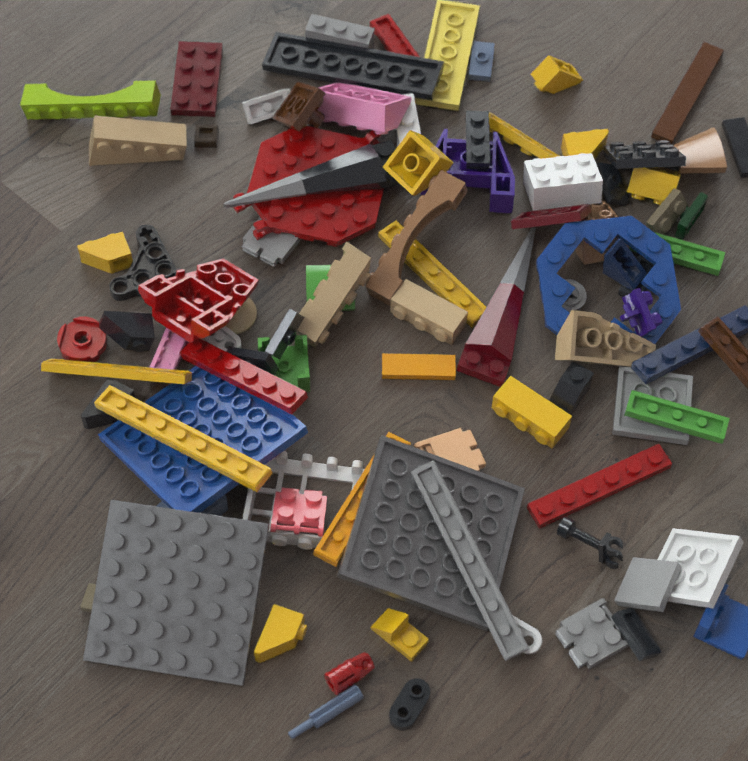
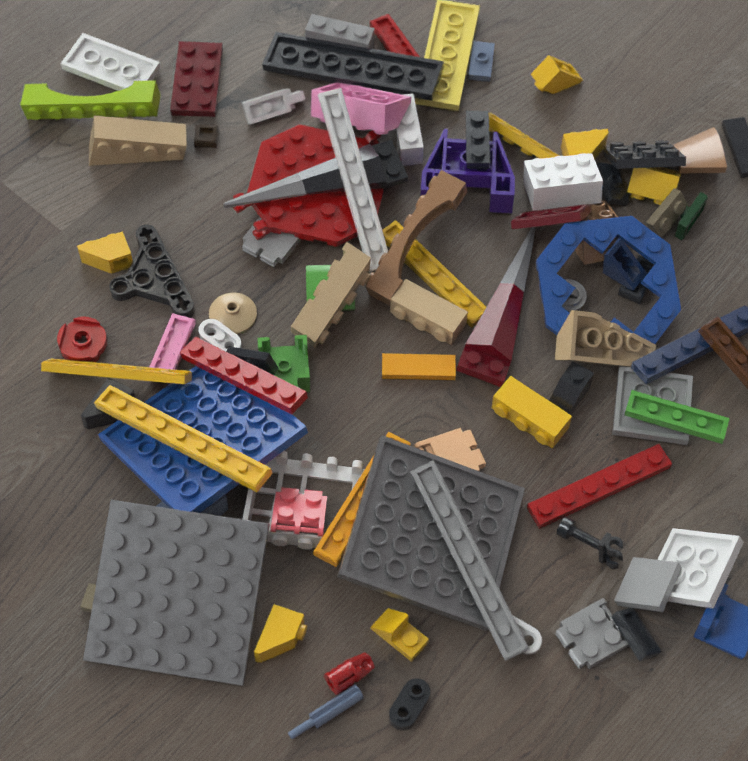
black slope [99,311,155,352] -> none
red wedge [138,258,259,343] -> none
black plate [265,309,305,359] -> none
reddish brown plate [272,82,326,131] -> none
yellow slope [383,130,453,196] -> none
dark purple hips [620,288,663,337] -> none
bright green plate [629,232,725,276] -> none
reddish brown tile [651,42,724,144] -> none
none -> white plate [61,33,161,91]
none -> white tile [318,88,388,273]

